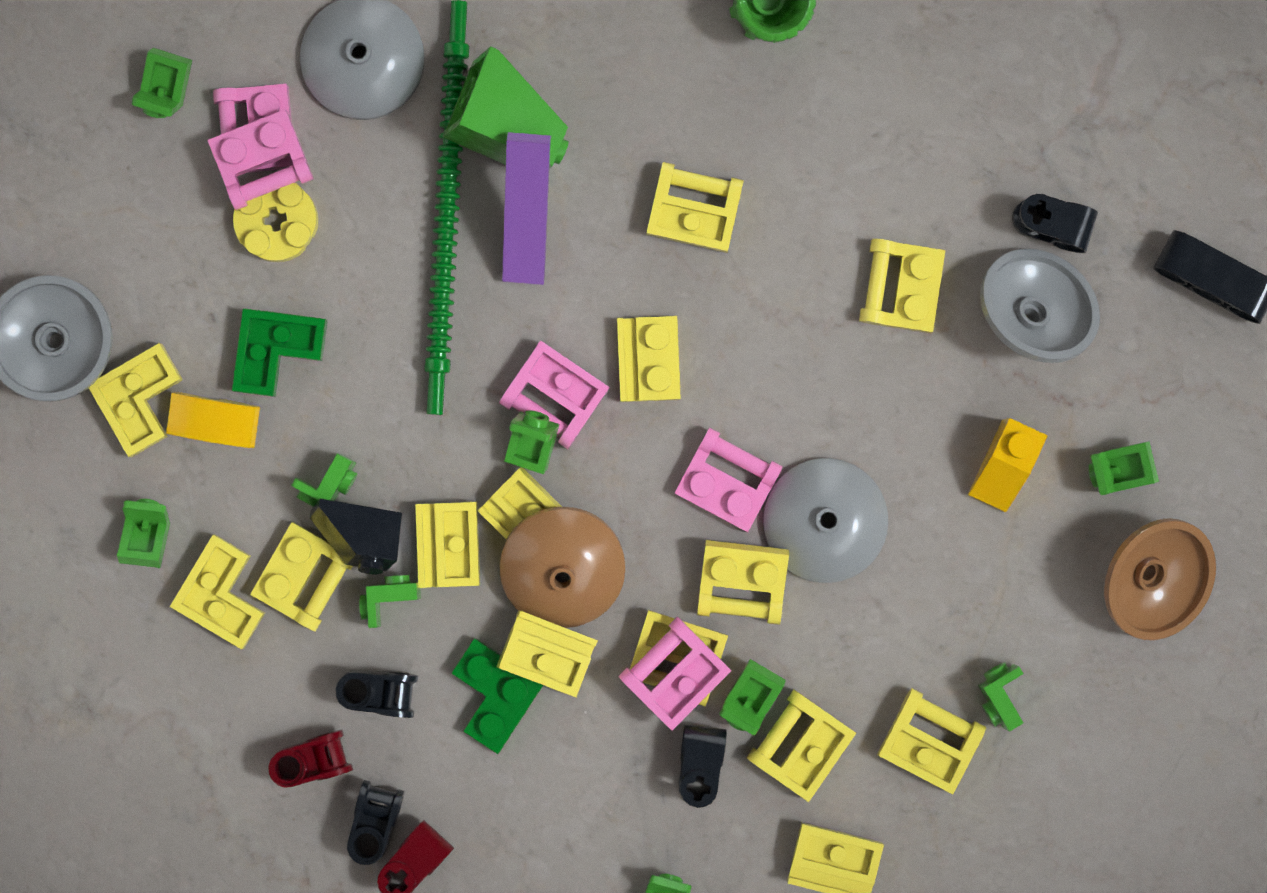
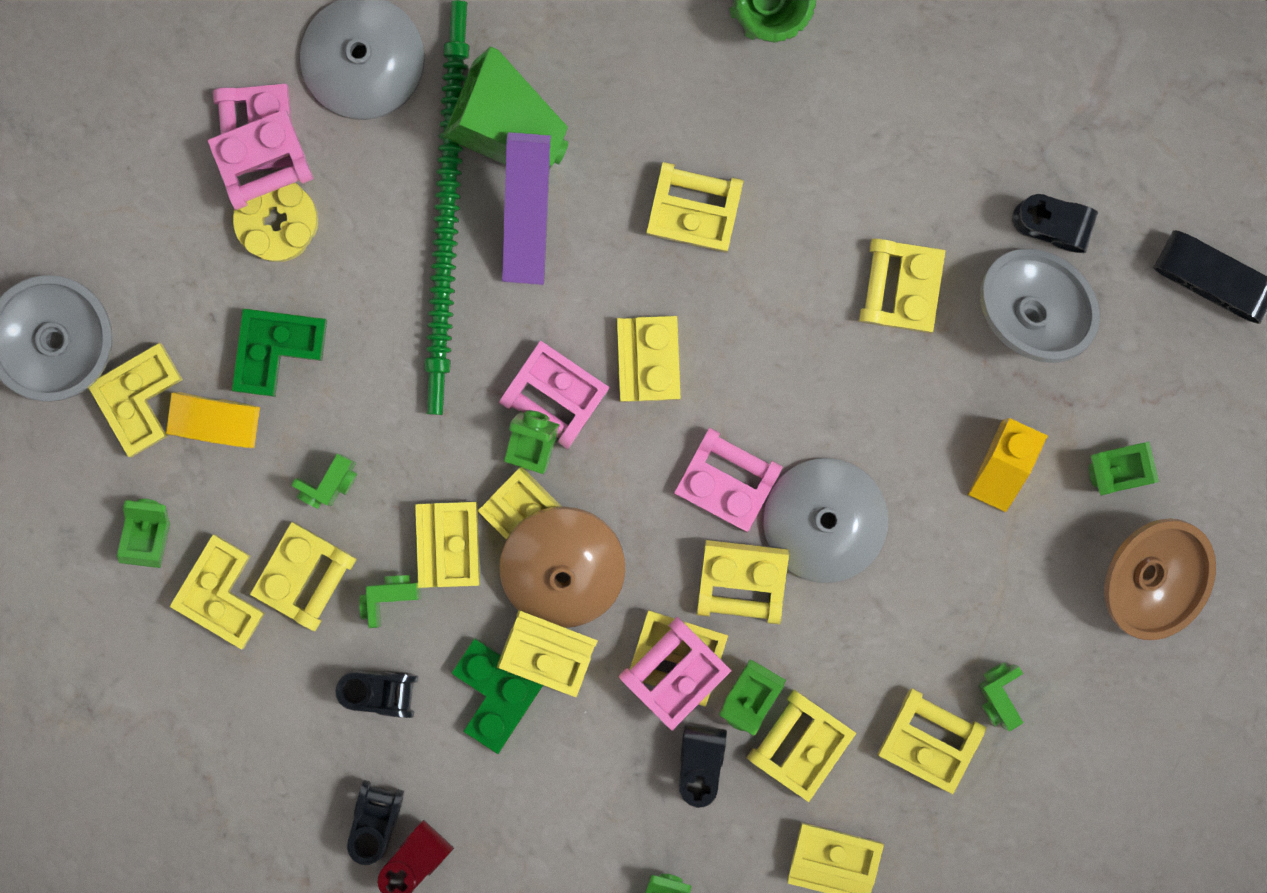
bright green bracket [132,48,192,118] -> none
dark red piece [268,729,354,788] -> none
black slope [310,499,402,575] -> none

